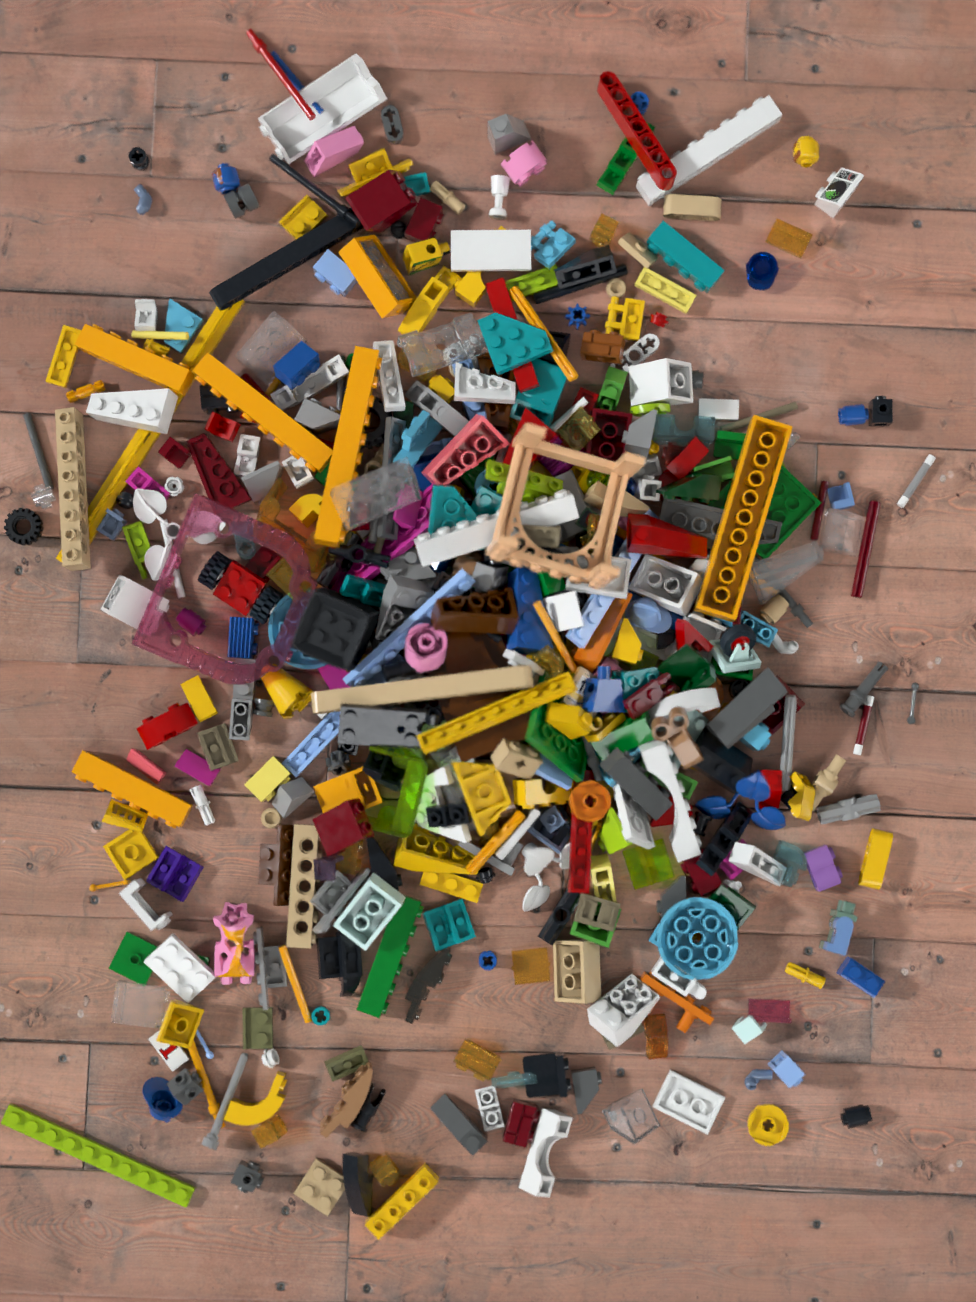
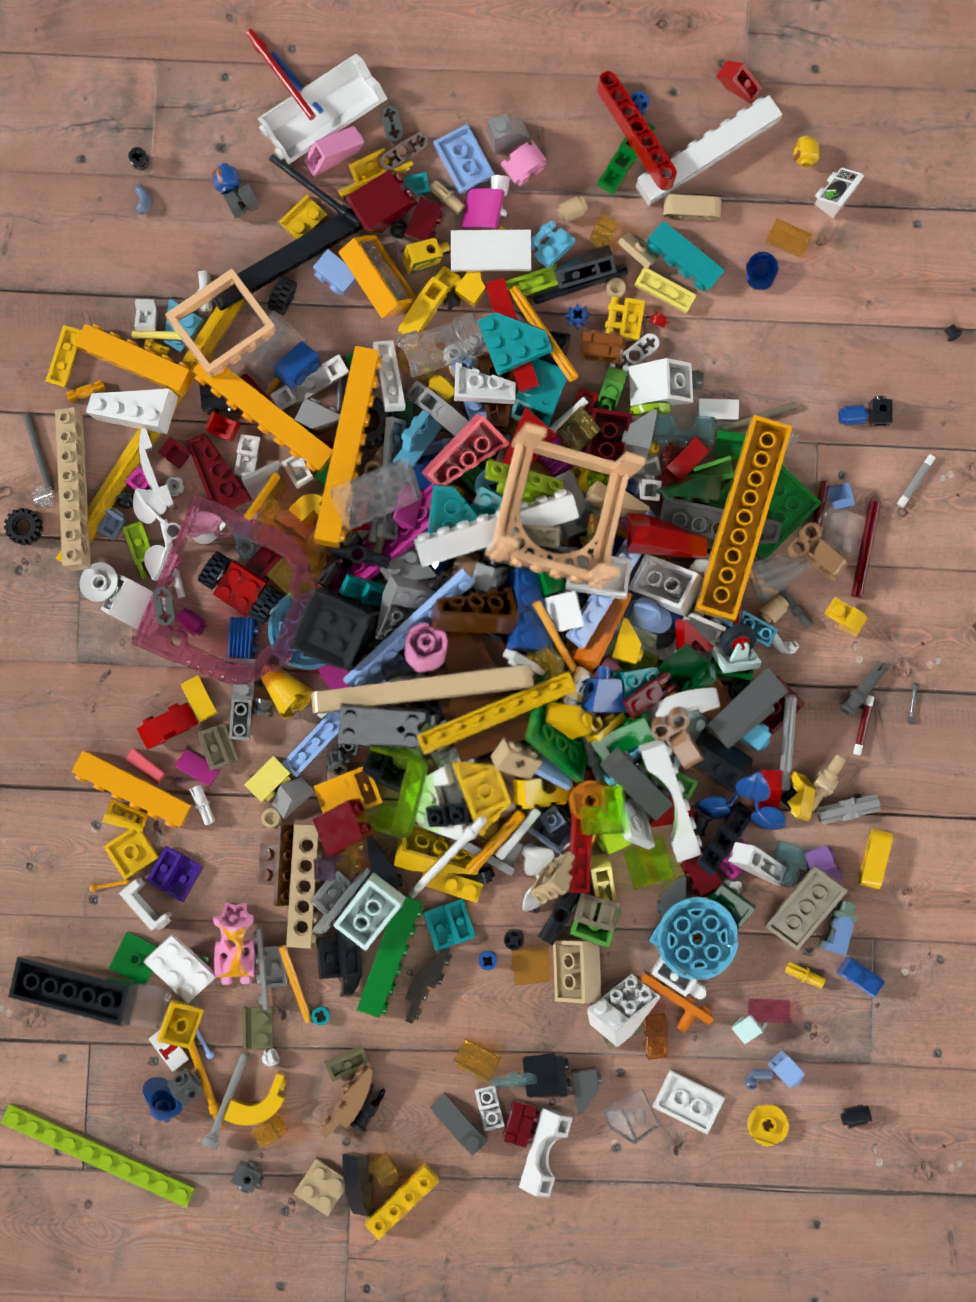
none -> black brick [8,955,139,1027]
none -> white dish [80,562,118,602]
none -> white slope [139,428,174,508]
none -> dark grey beam [153,586,176,626]
none -> light nougat window [165,269,276,377]
none -> white axle [197,271,213,312]
none -> light orange bar [245,473,280,520]
none -> black tyre [267,276,297,316]
none -> reddish brown beam [377,132,428,170]
none -> white bar [408,816,487,898]
none -> light blue tile [433,124,495,195]
none -> black piece [443,292,461,309]
none -> dark pink slope [461,188,505,230]
none -> black wheel [504,929,524,951]
none -> tan plate [529,852,575,904]
none -> tan brick [557,196,588,222]
none -> clear neon green brick [581,786,625,835]
none -> red slope [716,60,762,104]
none -> dark tan plate [765,864,848,951]
none -> medium nougat piece [786,522,848,581]
none -> yellow brick [823,597,868,637]
none -> black piece [945,324,963,342]

